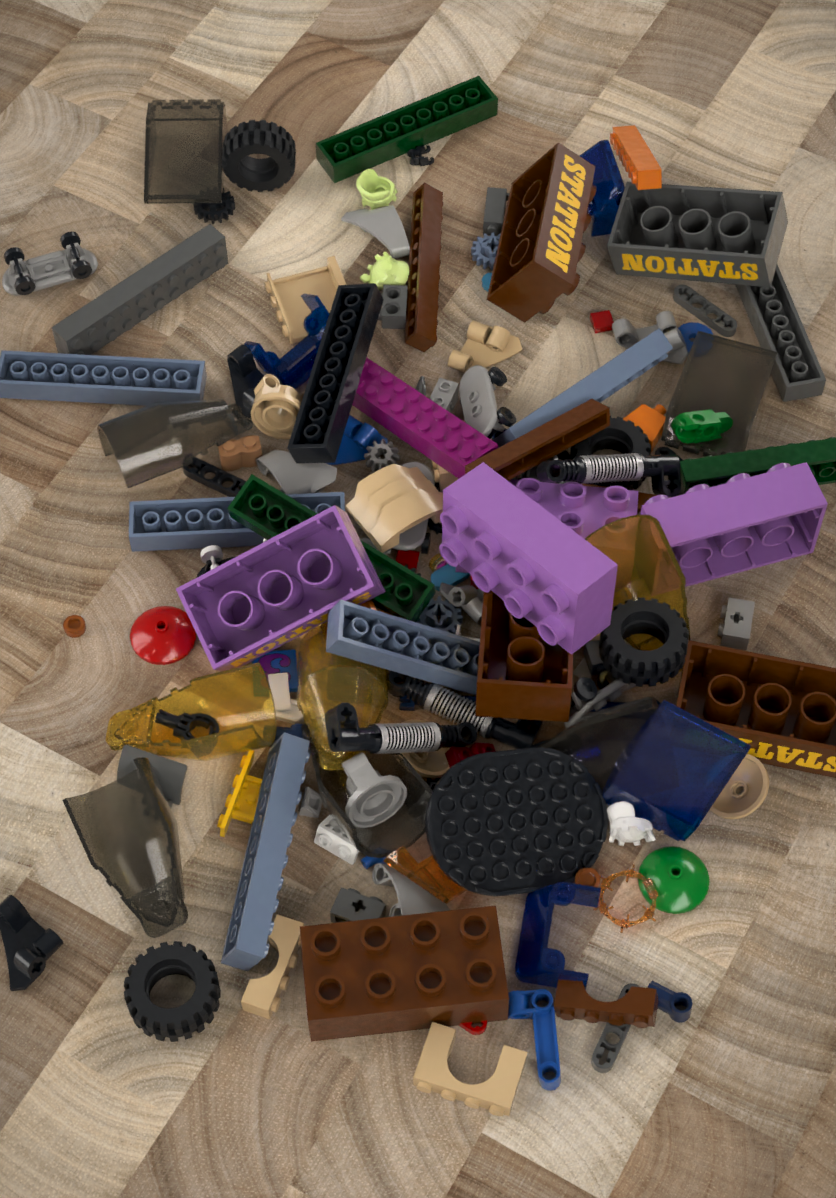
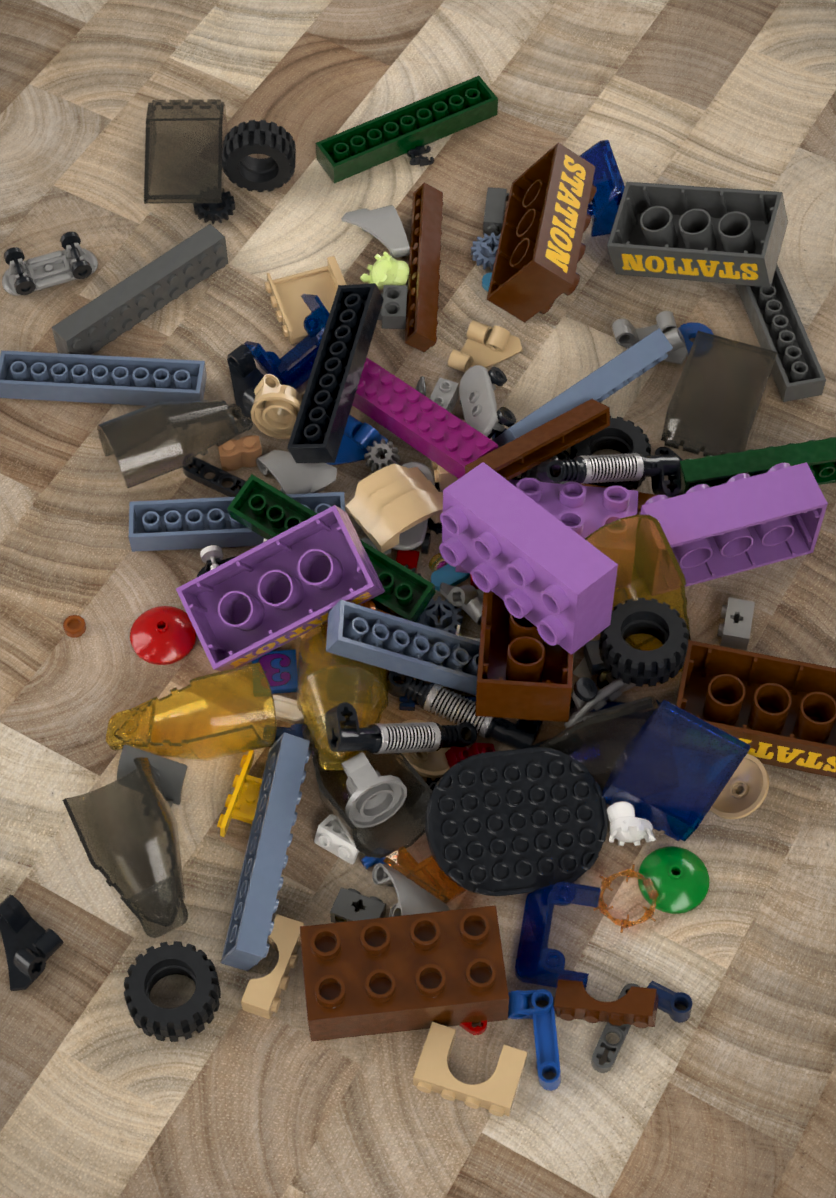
black pin [155,709,219,751] -> none
white sticker [268,672,291,711] -> none
light grey slope [299,787,323,818] -> none
yellowish green hair [356,169,398,210] -> none
dark orange tile [575,868,600,892] -> none
red tile [590,310,614,333] -> none
orange brick [610,125,662,190] -> none
orange torso [623,404,667,453] -> none
green piece [671,409,733,444] -> none
dark grey beam [673,284,737,337] -> none

